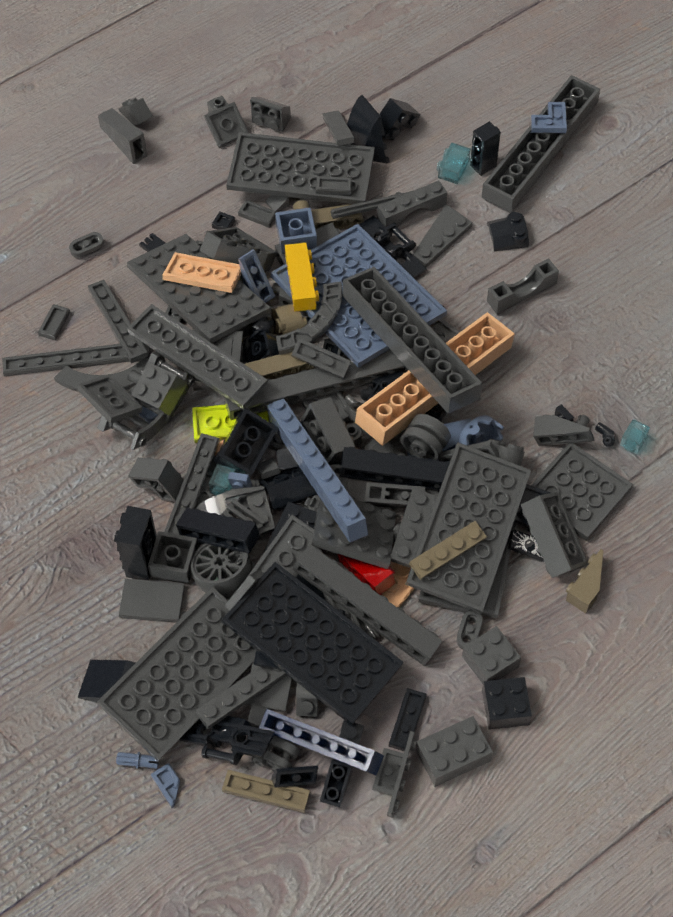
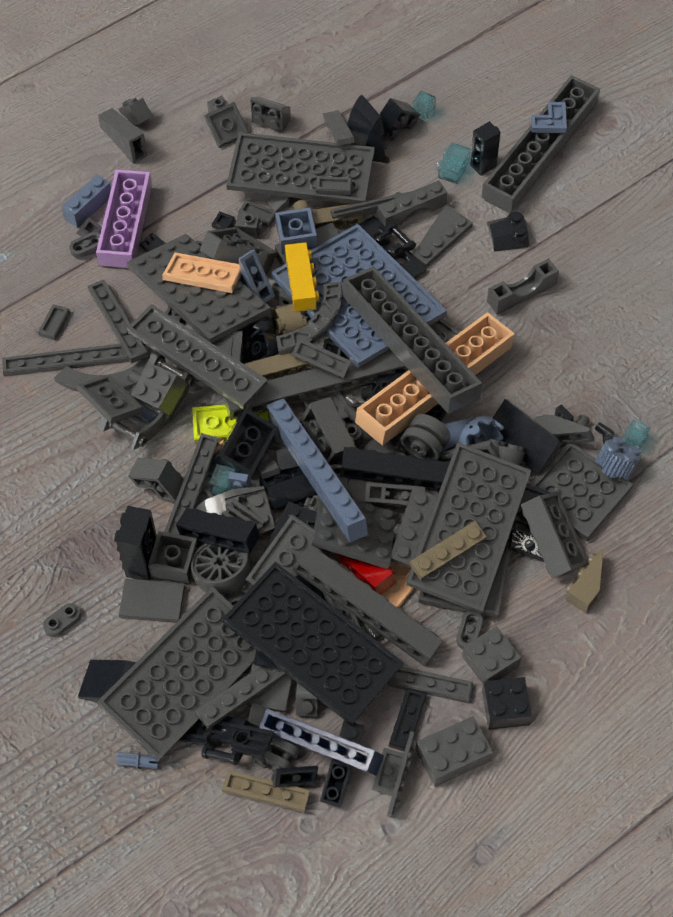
sand blue tile [151,763,180,808] -> none
dark grey tile [225,570,264,611] -> none
none -> dark grey plate [43,603,81,637]
none -> sand blue brick [62,174,111,228]
none -> dark grey slope [76,217,102,236]
none -> lavender brick [96,169,152,268]
none -> dark grey brick [235,212,263,239]
none -> dark grey tile [388,667,473,704]
none -> clear light blue brick [413,91,436,122]
none -> black tile [493,399,562,474]
none -> sand blue brick [595,436,641,480]

